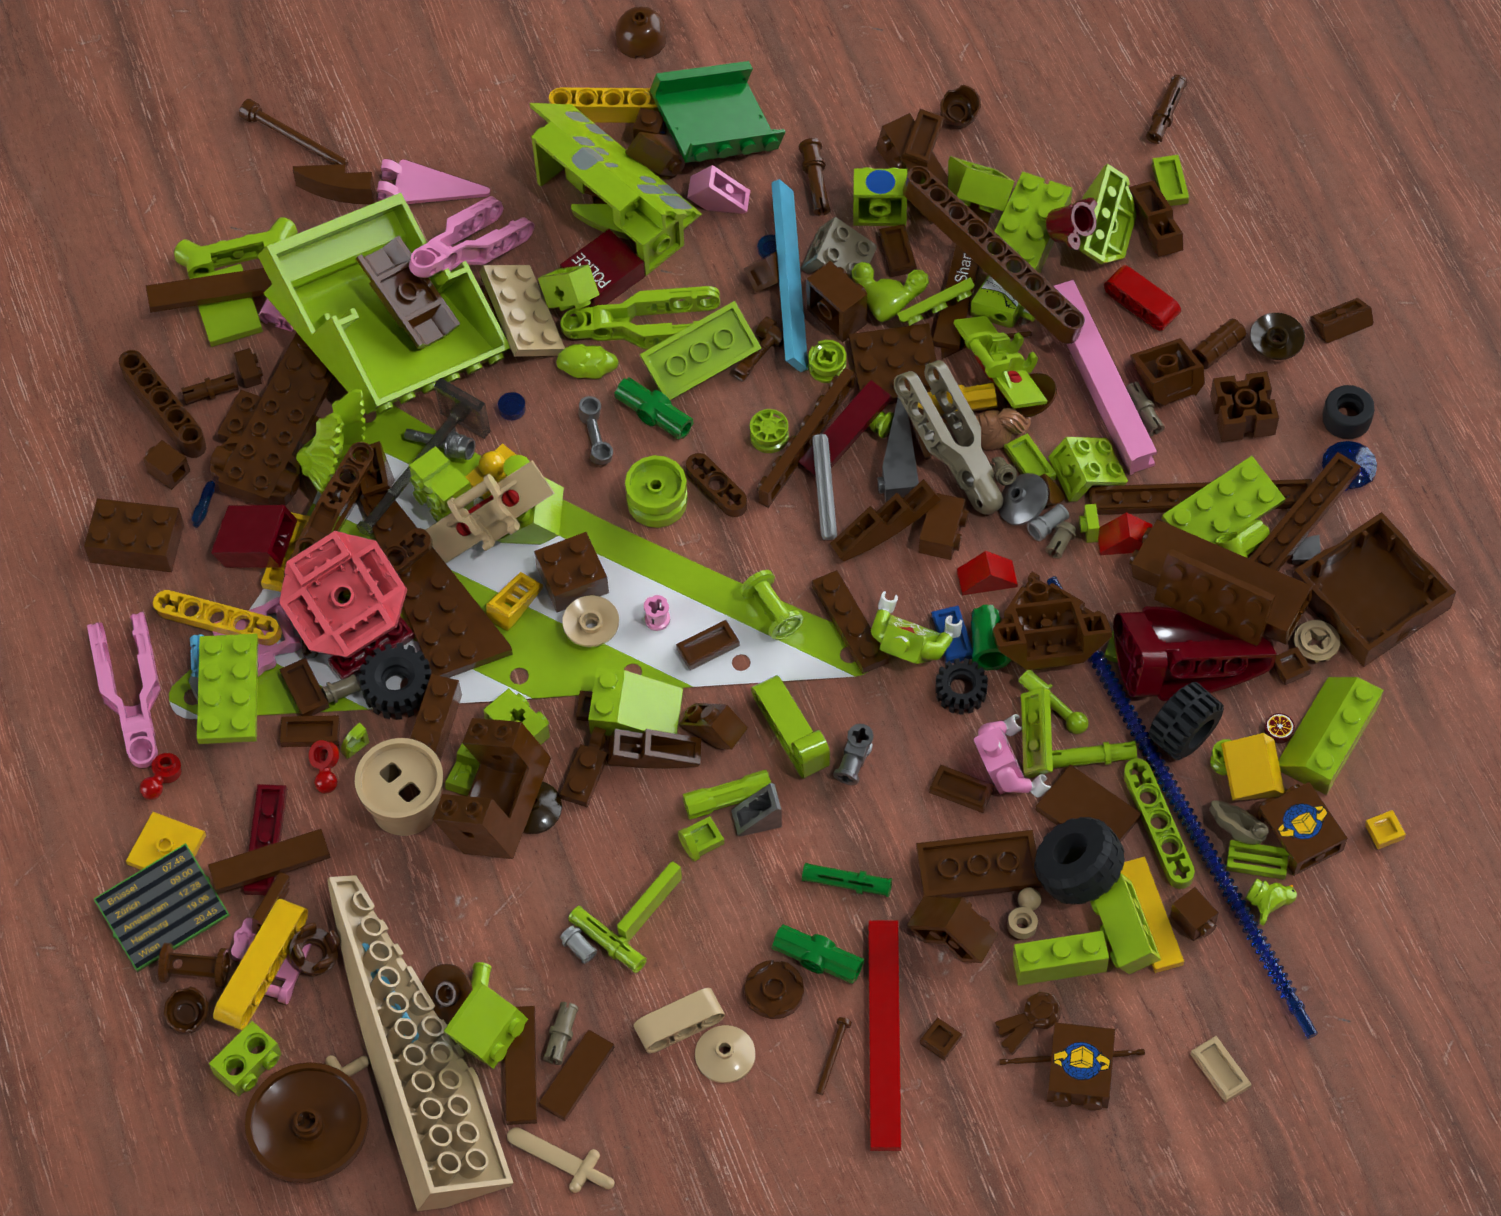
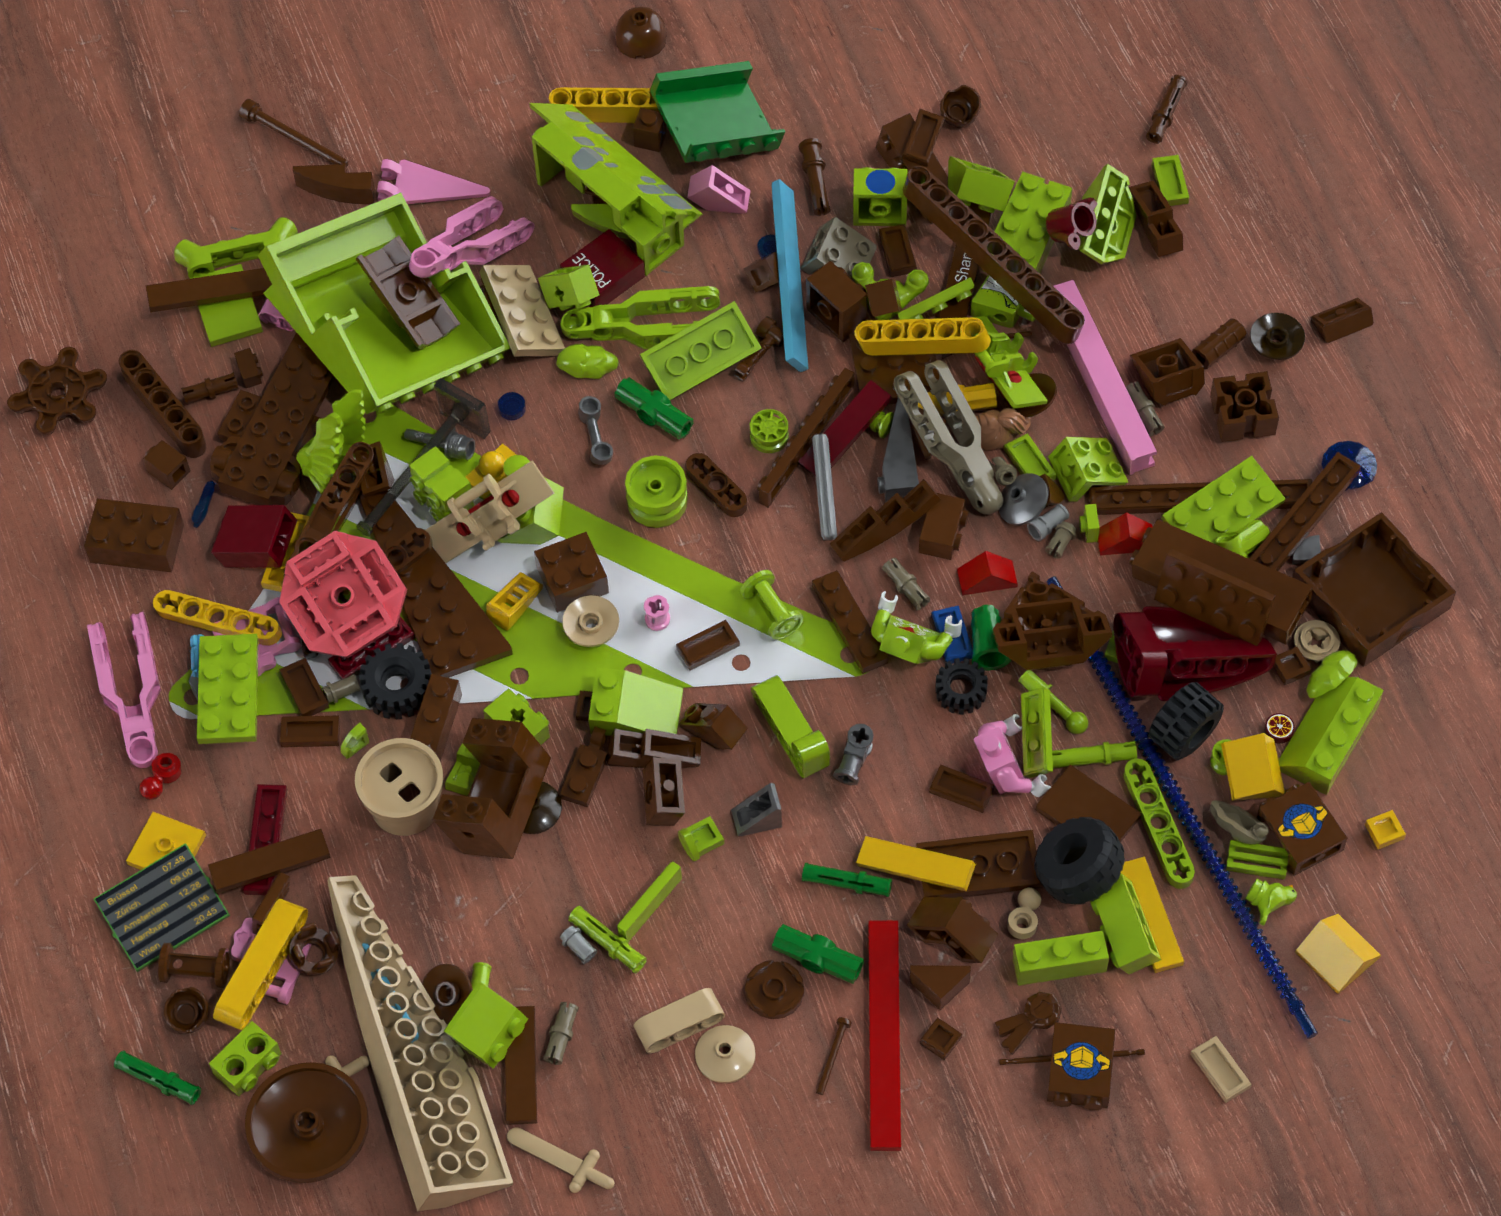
red plate [309,740,339,794] -> none
reddish brown tile [539,1030,615,1121] -> none
reddish brown slope [625,132,685,176] -> none
lime axle [682,769,771,820] -> none
lime wheel [808,340,846,383] -> none
red beam [1103,265,1181,331] -> none
reddish brown brick [1170,887,1219,941] -> none
black tyre [1322,385,1375,439] -> none
none -> reddish brown plate [7,347,107,435]
none -> green pin [114,1050,201,1105]
none -> reddish brown brick [642,757,685,826]
none -> yellow beam [854,317,991,356]
none -> yellow tile [856,836,976,892]
none -> reddish brown panel [865,279,902,317]
none -> dark tan pin [882,558,931,610]
none -> reddish brown slope [910,965,971,1010]
none -> yellow slope [1295,914,1381,994]
none -> lime arm [1306,650,1358,698]

